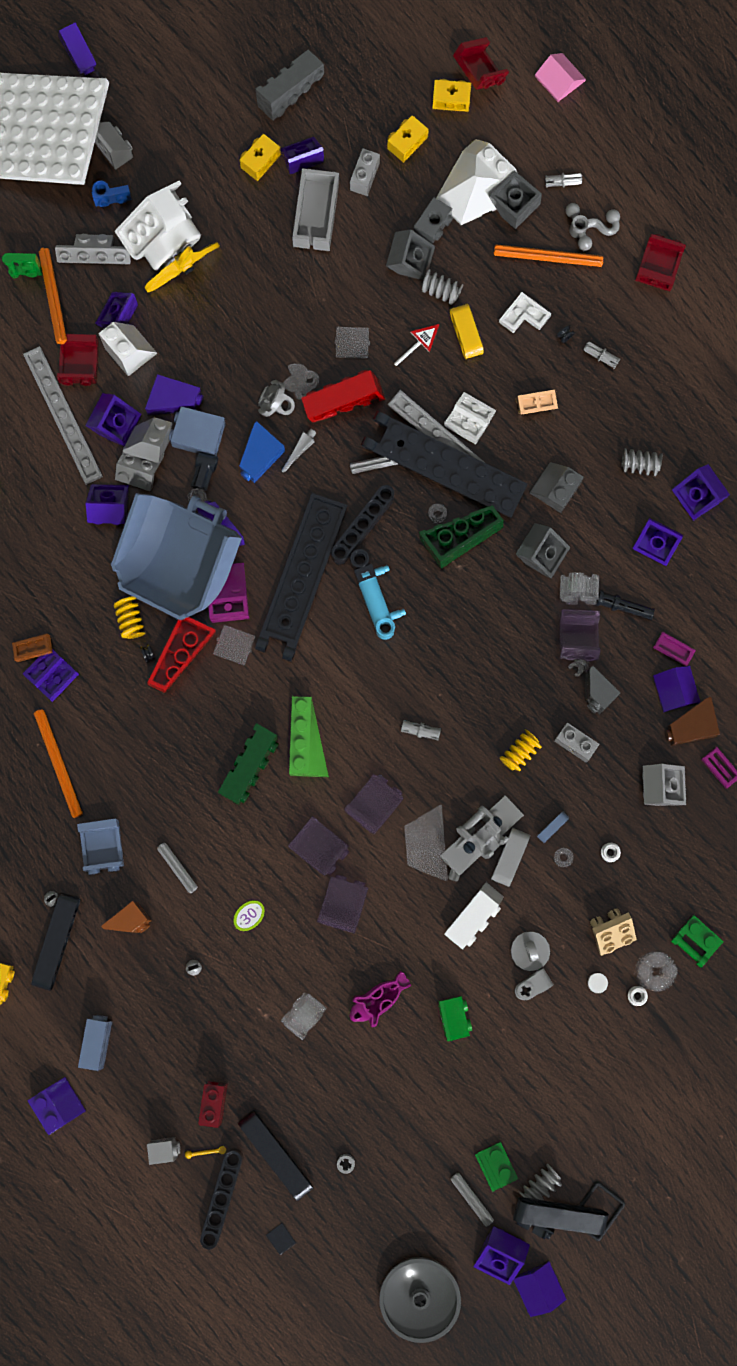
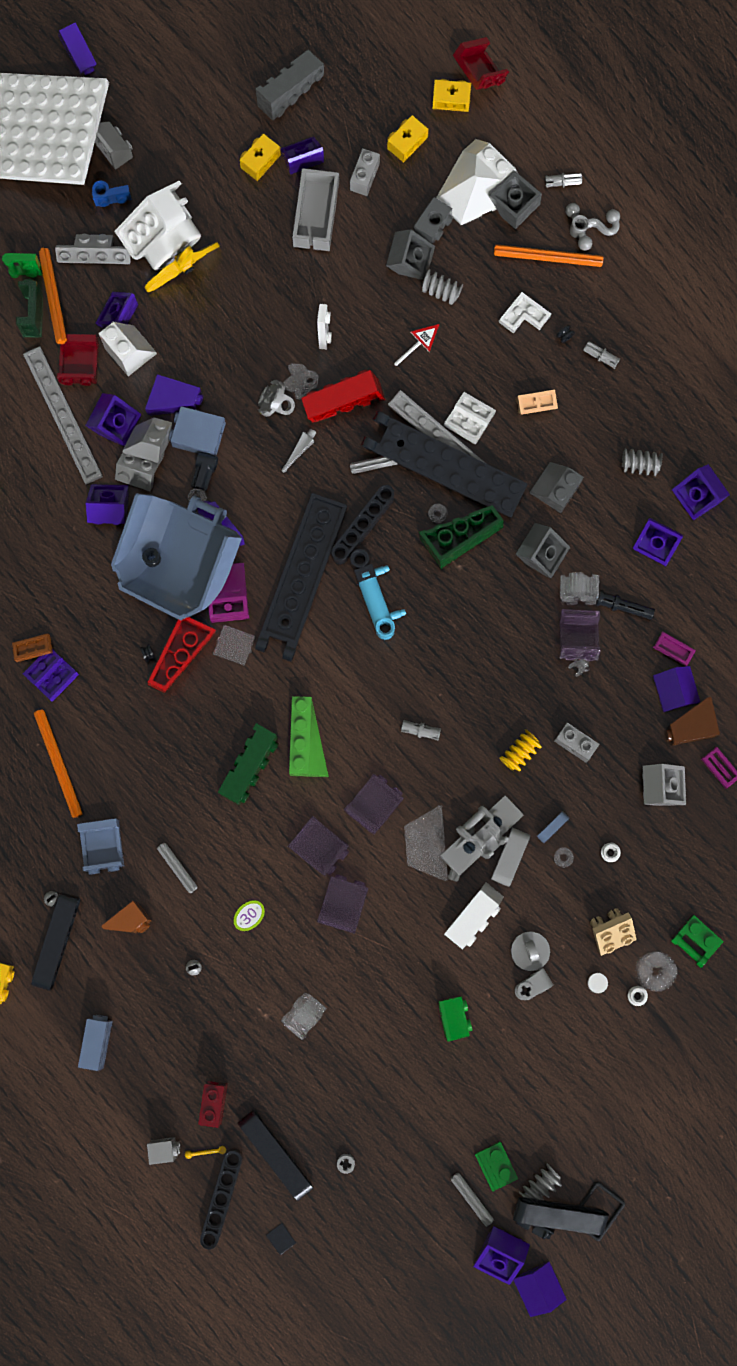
dark purple slope [28,1077,86,1135] -> none
yellow piece [113,596,145,639] -> none
blue slope [240,421,285,483] -> none
clear piece [334,327,370,358] -> none
magenta animal [349,971,411,1027] -> none
dark grey dish [380,1257,461,1343] -> none
yellow beam [450,304,484,359] -> none
bright pink slope [535,53,586,102] -> none
dark grey slope [585,666,620,715] -> none
dark red panel [635,234,686,292] -> none
none -> clear green panel [16,279,43,337]
none -> black bush [142,548,161,567]
none -> white plate [317,304,332,350]

